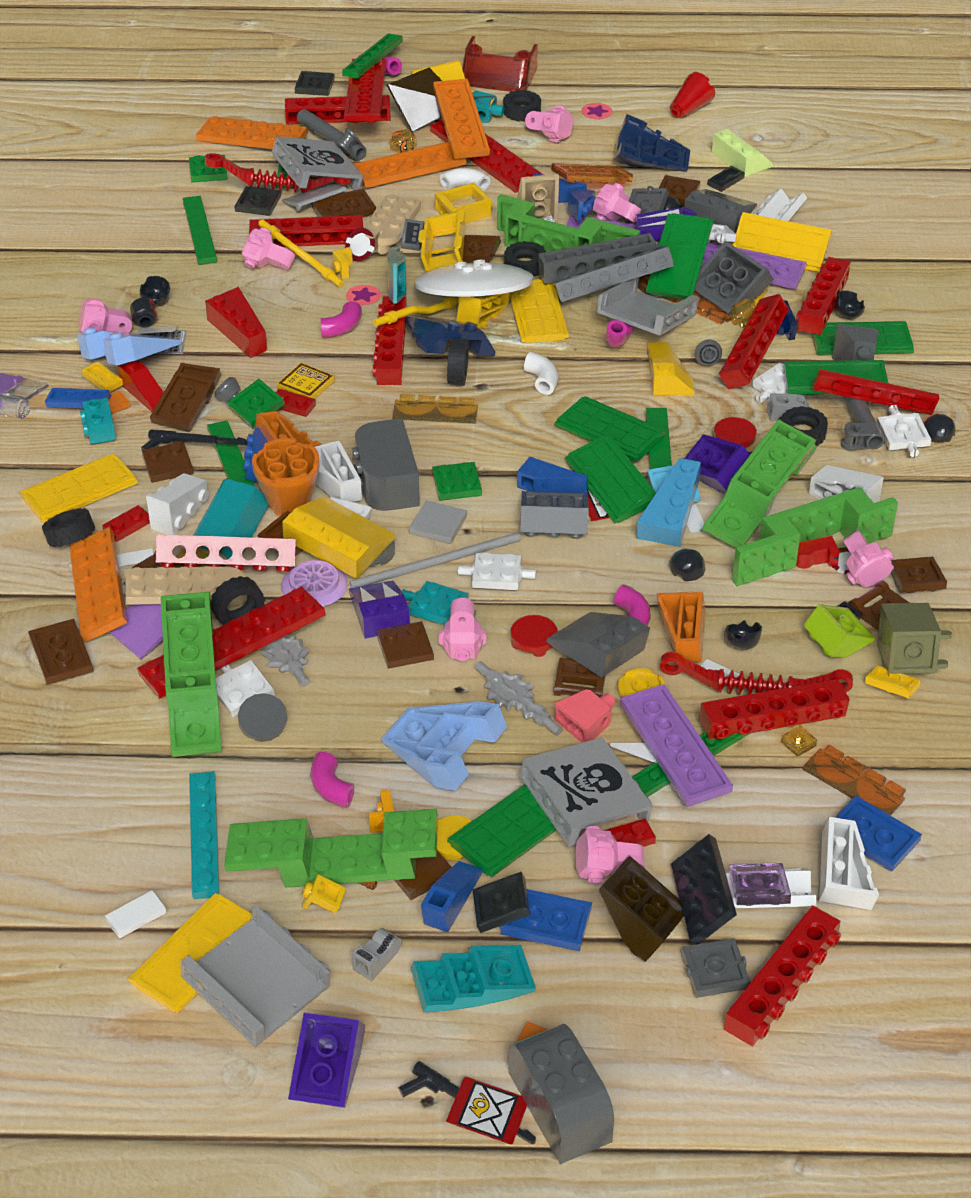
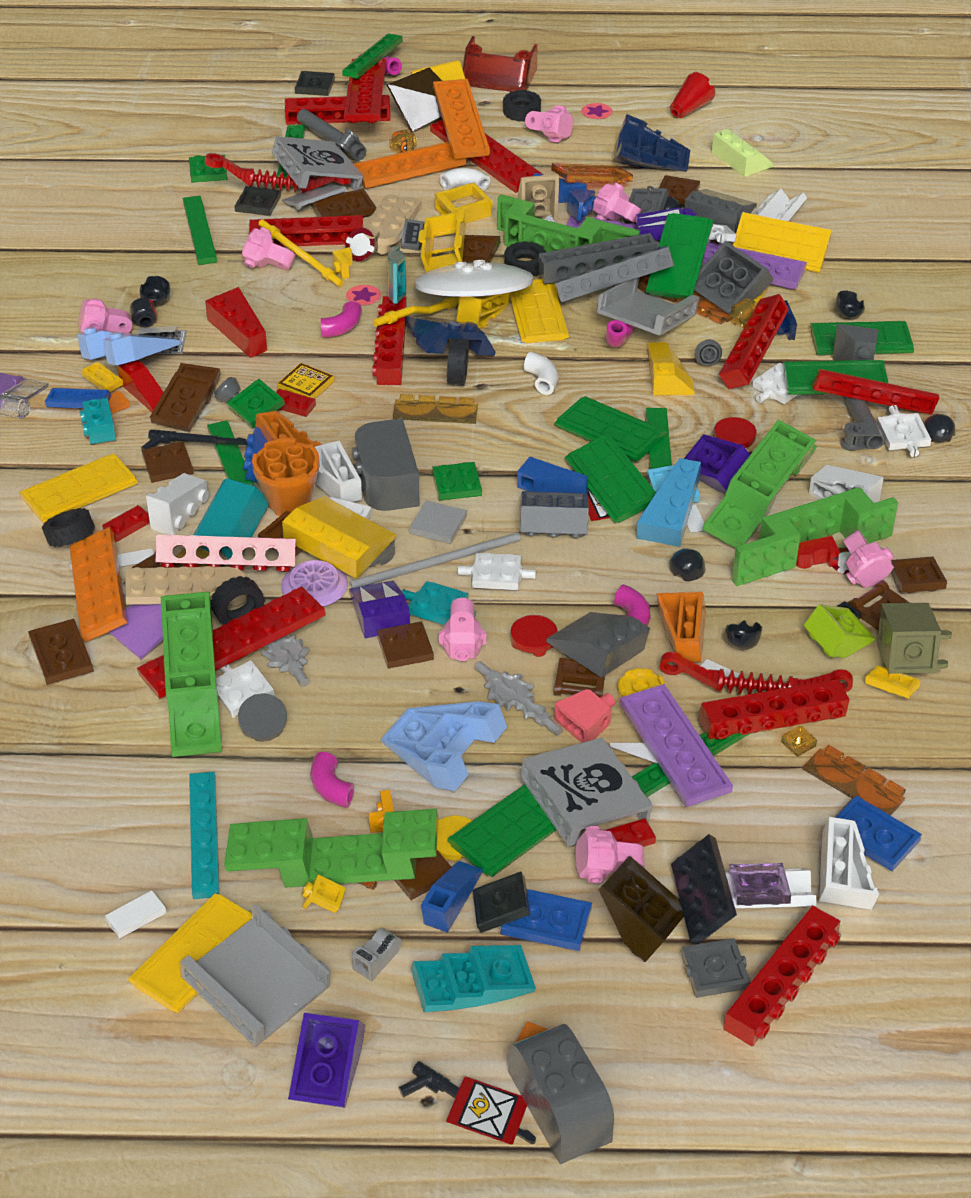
orange plate [196,116,308,149] -> none
teal torso [471,89,505,123] -> none
black tile [707,166,745,192] -> none
light grey leg [767,393,809,421] -> none
black tyre [781,406,828,446] -> none
red brick [796,257,851,335] -> none

